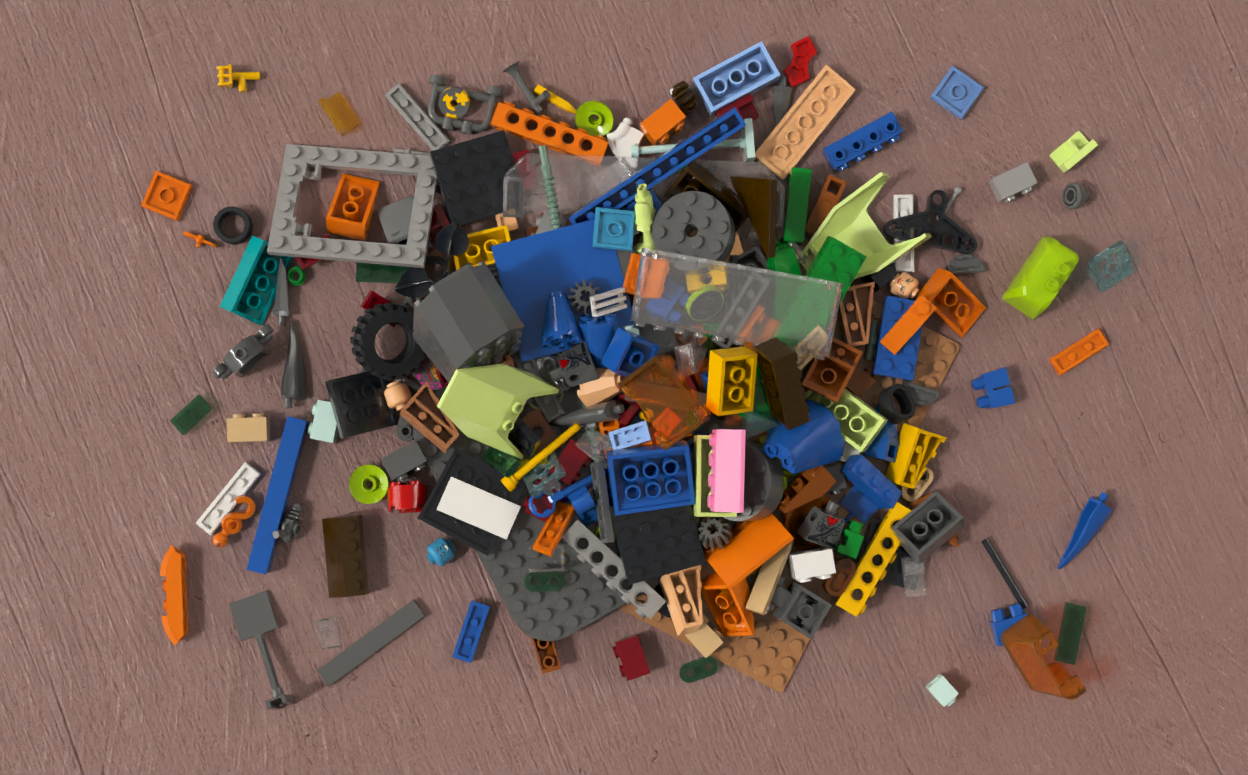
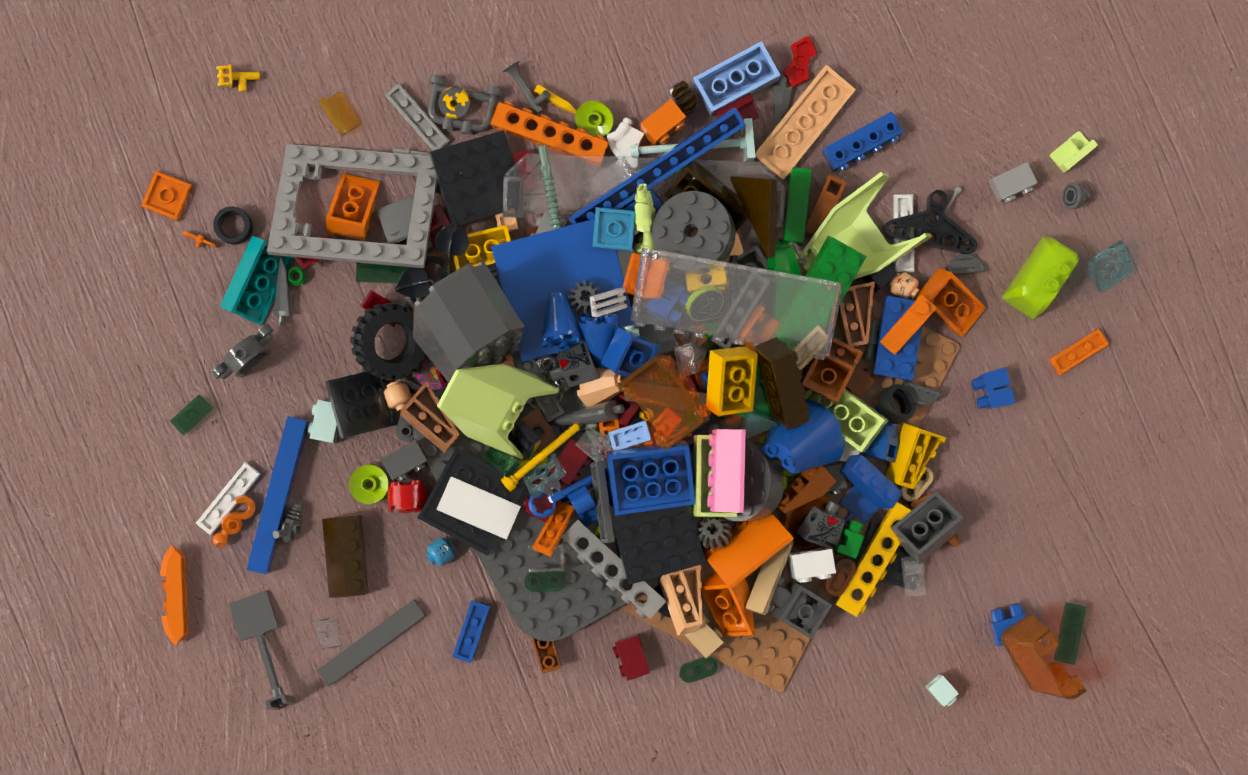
tan brick [227,414,271,443] -> none
dark grey piece [281,321,306,409] -> none
medium blue tile [930,65,984,120] -> none
black bar [981,538,1029,609] -> none
blue piece [1057,492,1113,570] -> none

